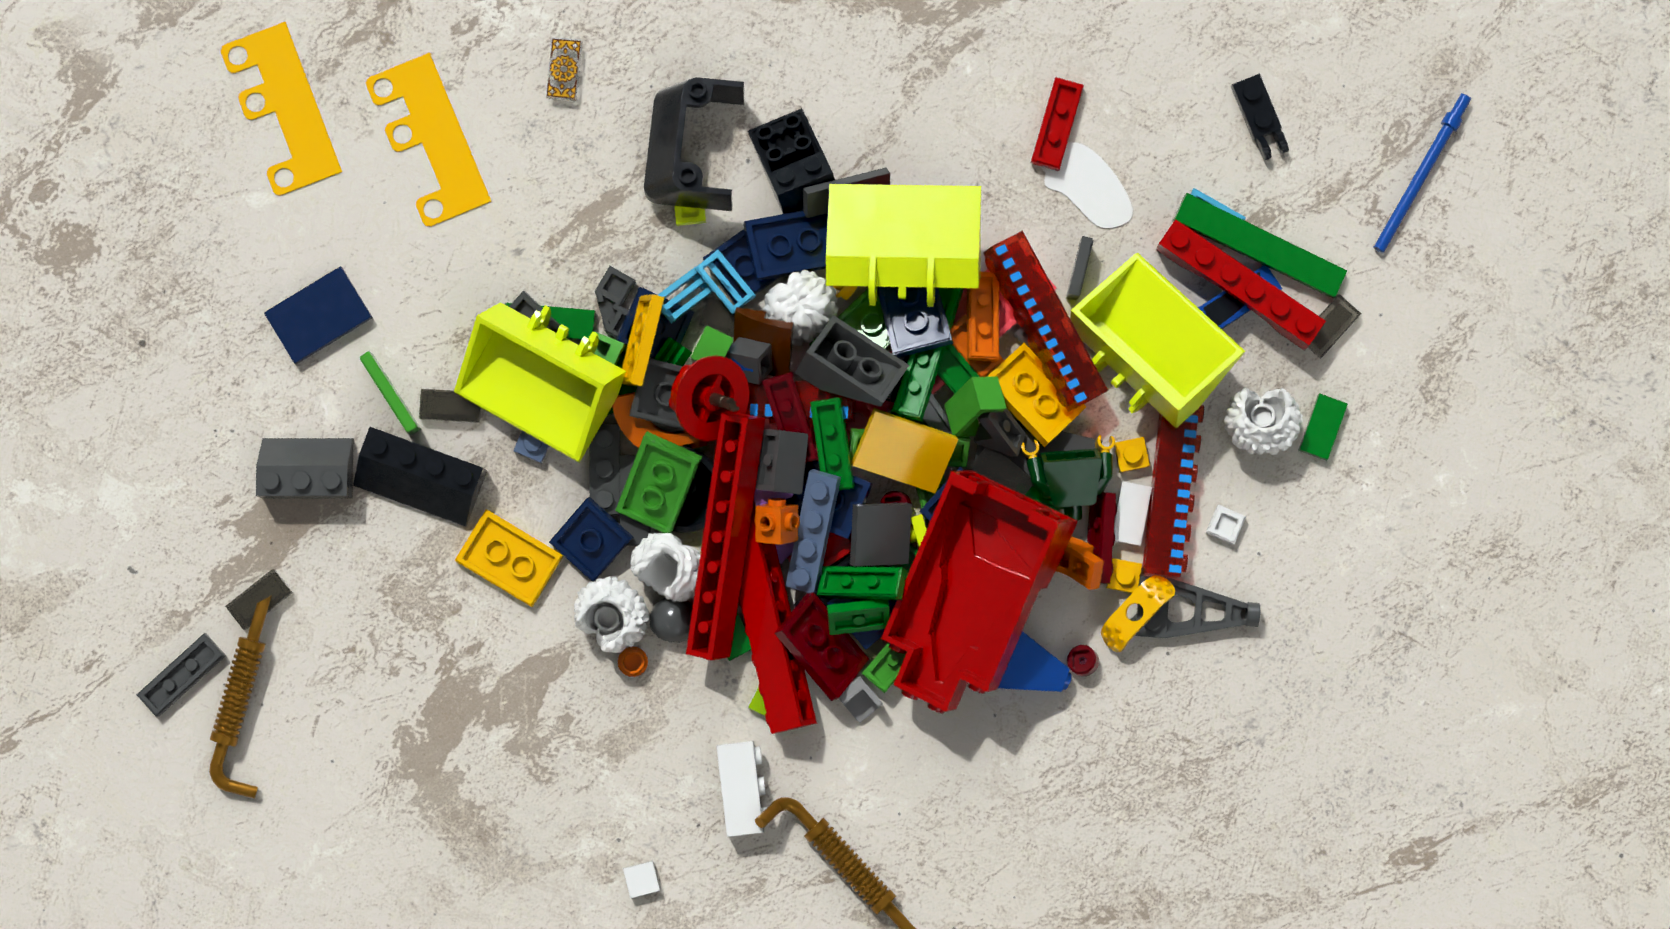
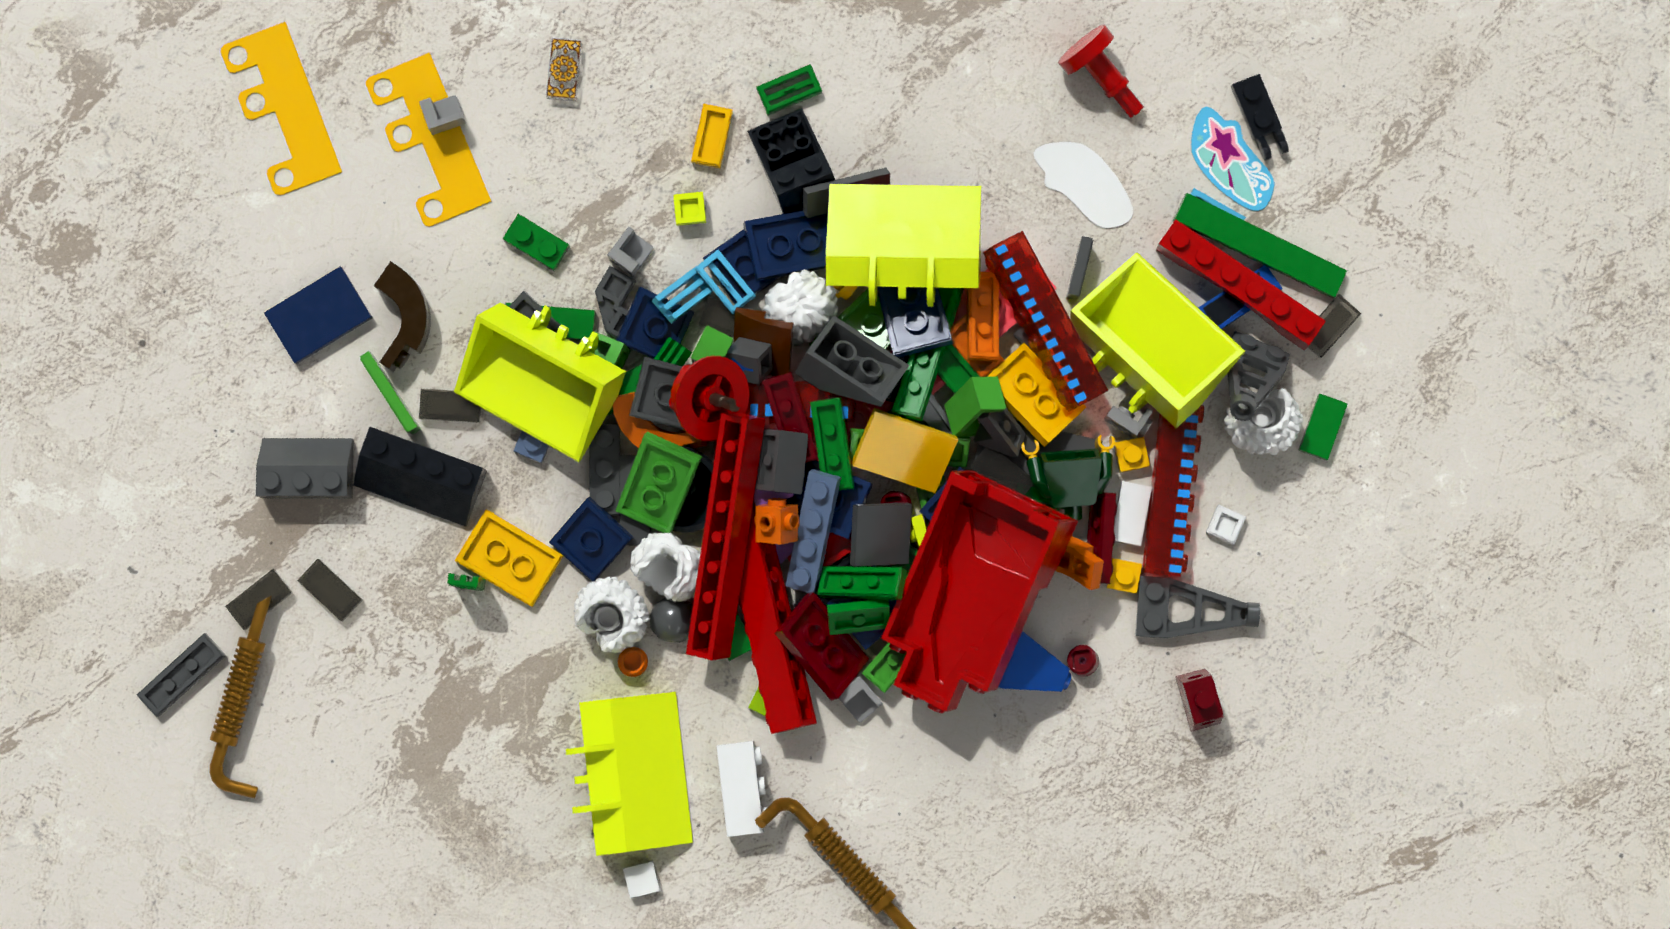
yellow tile [621,294,664,386] -> none
black windscreen [644,77,745,211] -> none
red tile [1031,77,1084,171] -> none
yellow piece [1101,575,1175,653] -> none
blue bar [1374,93,1471,253] -> none
none -> clear smoke tile [297,558,363,622]
none -> dark brown arch [374,261,431,372]
none -> light grey panel [419,95,466,135]
none -> green tile [447,573,486,591]
none -> green plate [502,214,570,271]
none -> neon yellow piece [566,692,693,856]
none -> light grey panel [607,227,653,277]
none -> yellow tile [691,103,733,169]
none -> green tile [756,64,822,116]
none -> red piece [1058,24,1144,118]
none -> light grey bracket [1104,406,1153,439]
none -> dark red torso [1175,668,1224,732]
none -> sticker [1191,107,1275,211]
none -> dark grey plate [1227,331,1290,421]

